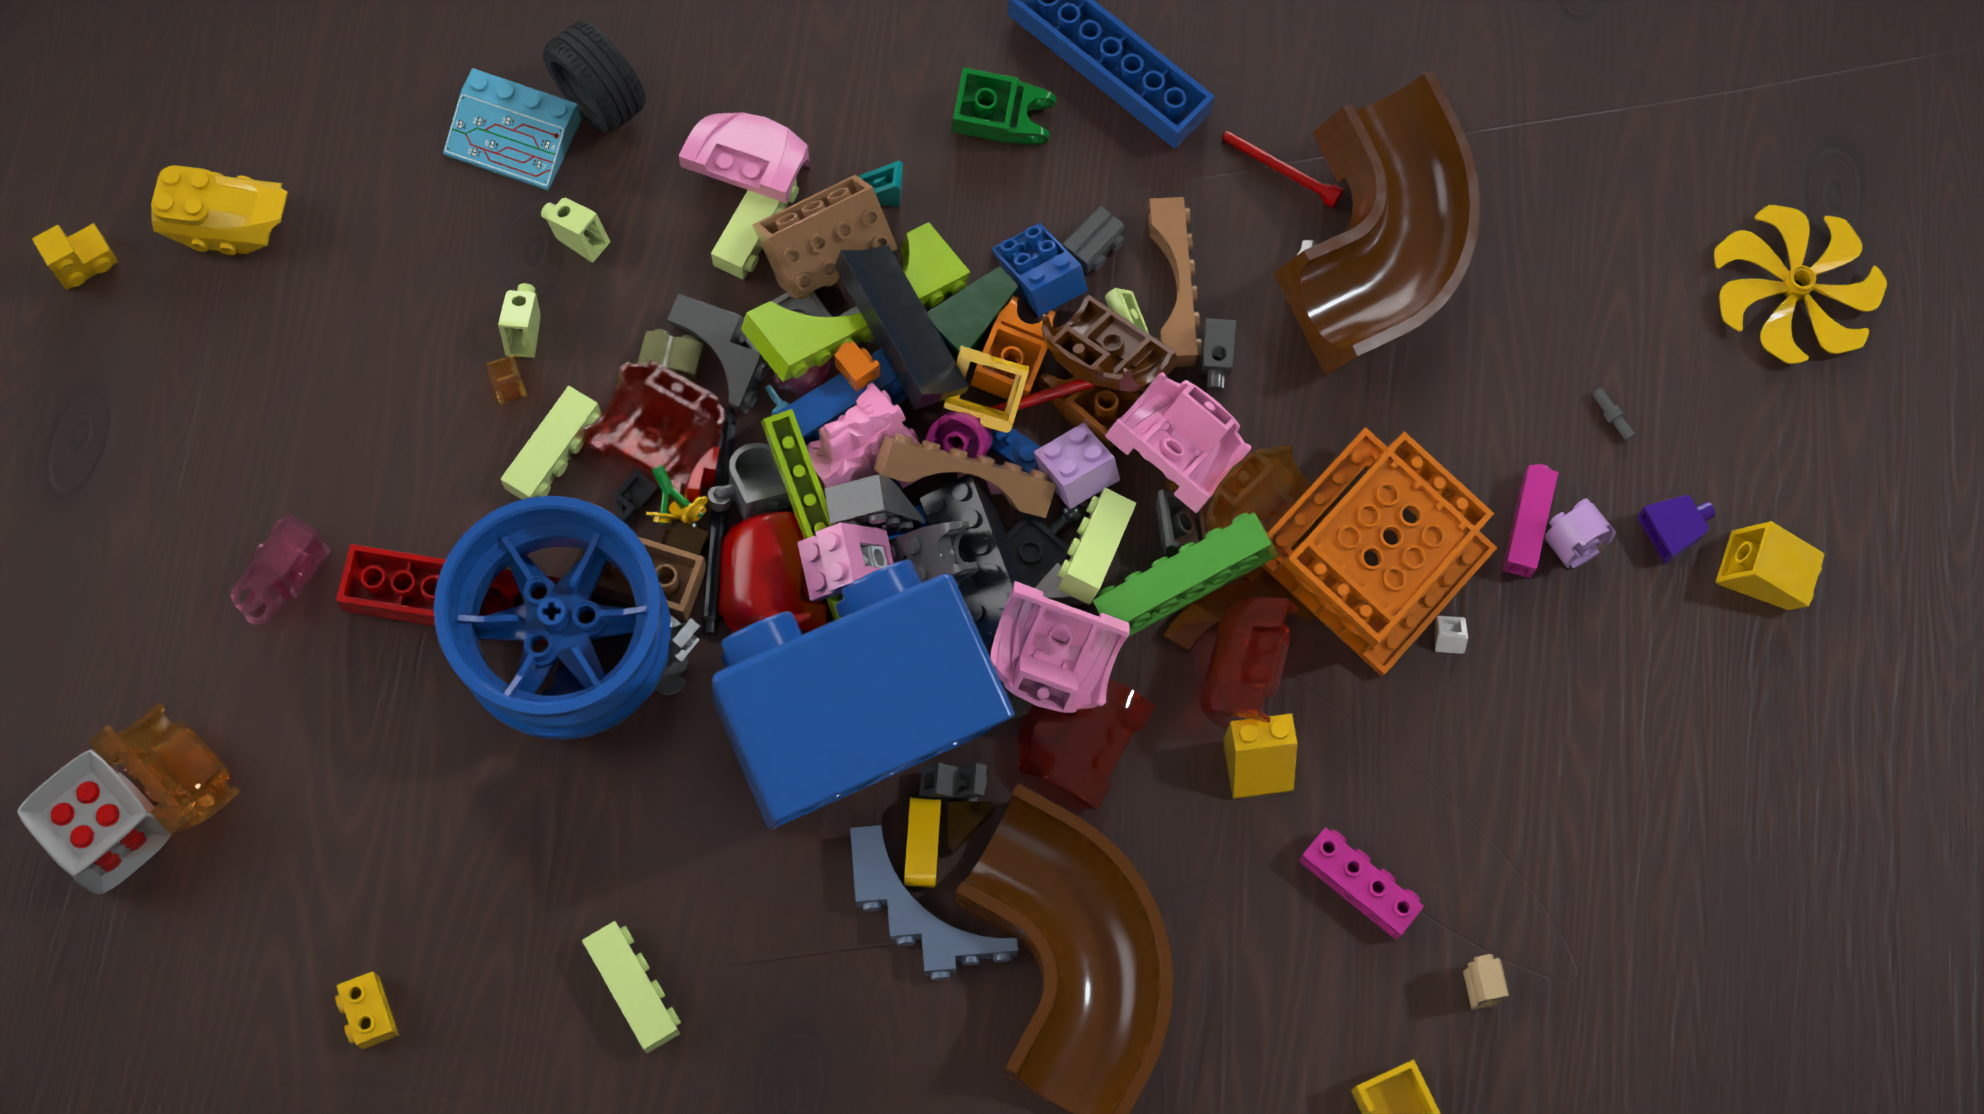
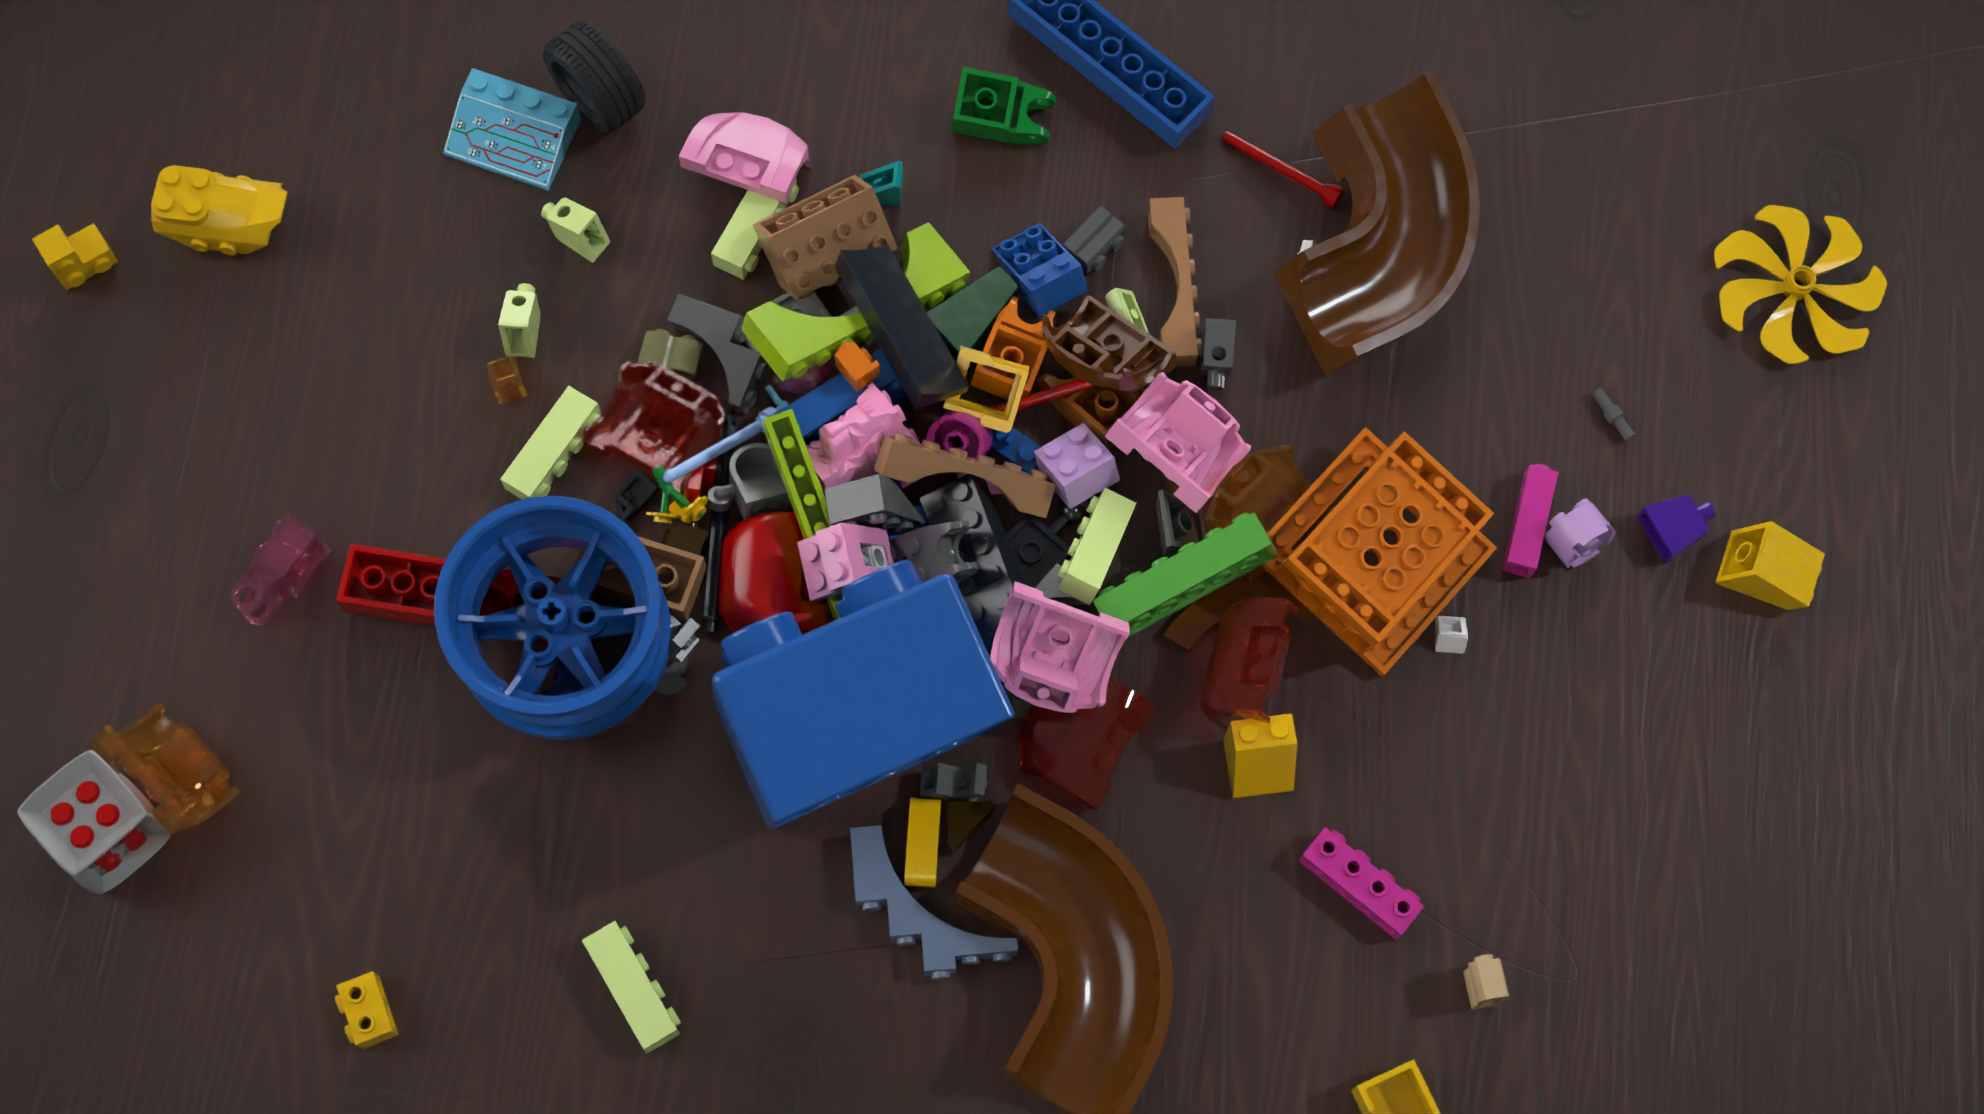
none -> light blue piece [663,407,778,483]

